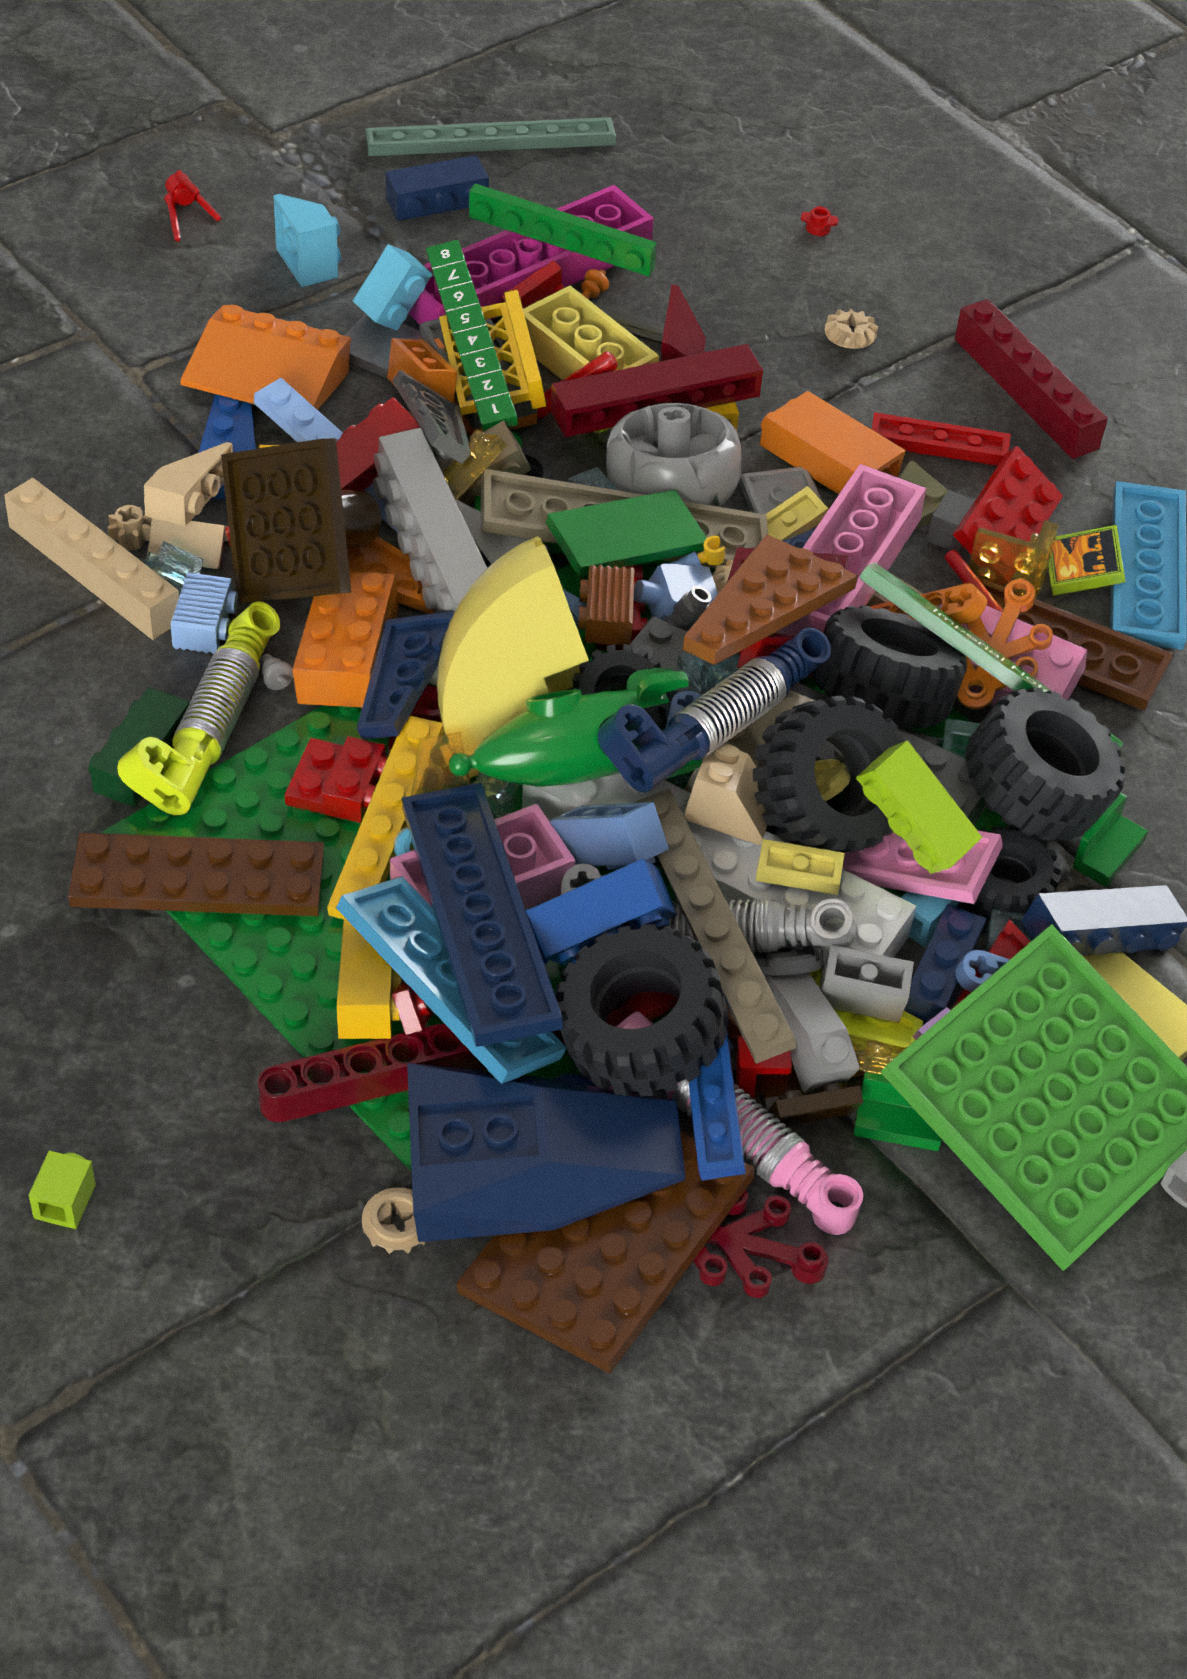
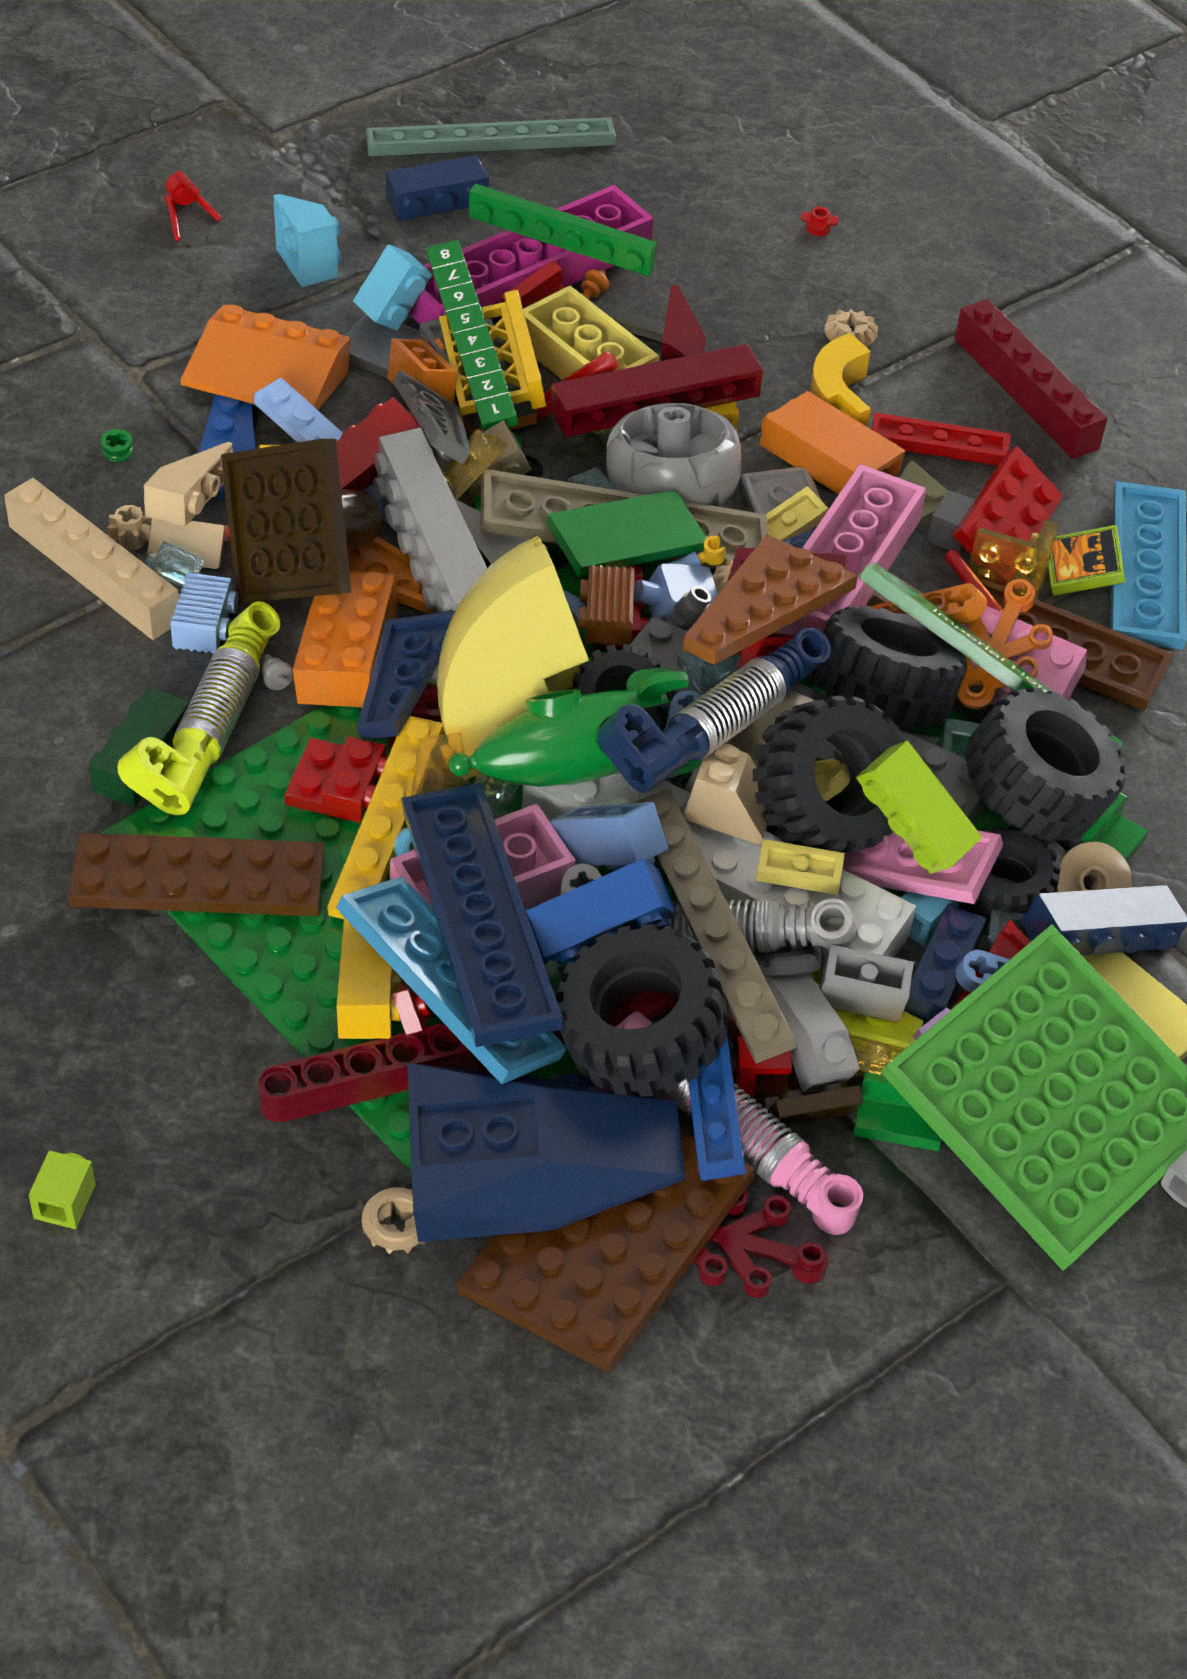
none -> green bush [101,429,133,462]
none -> yellow arch [810,332,871,427]
none -> tan dish [1056,842,1132,892]

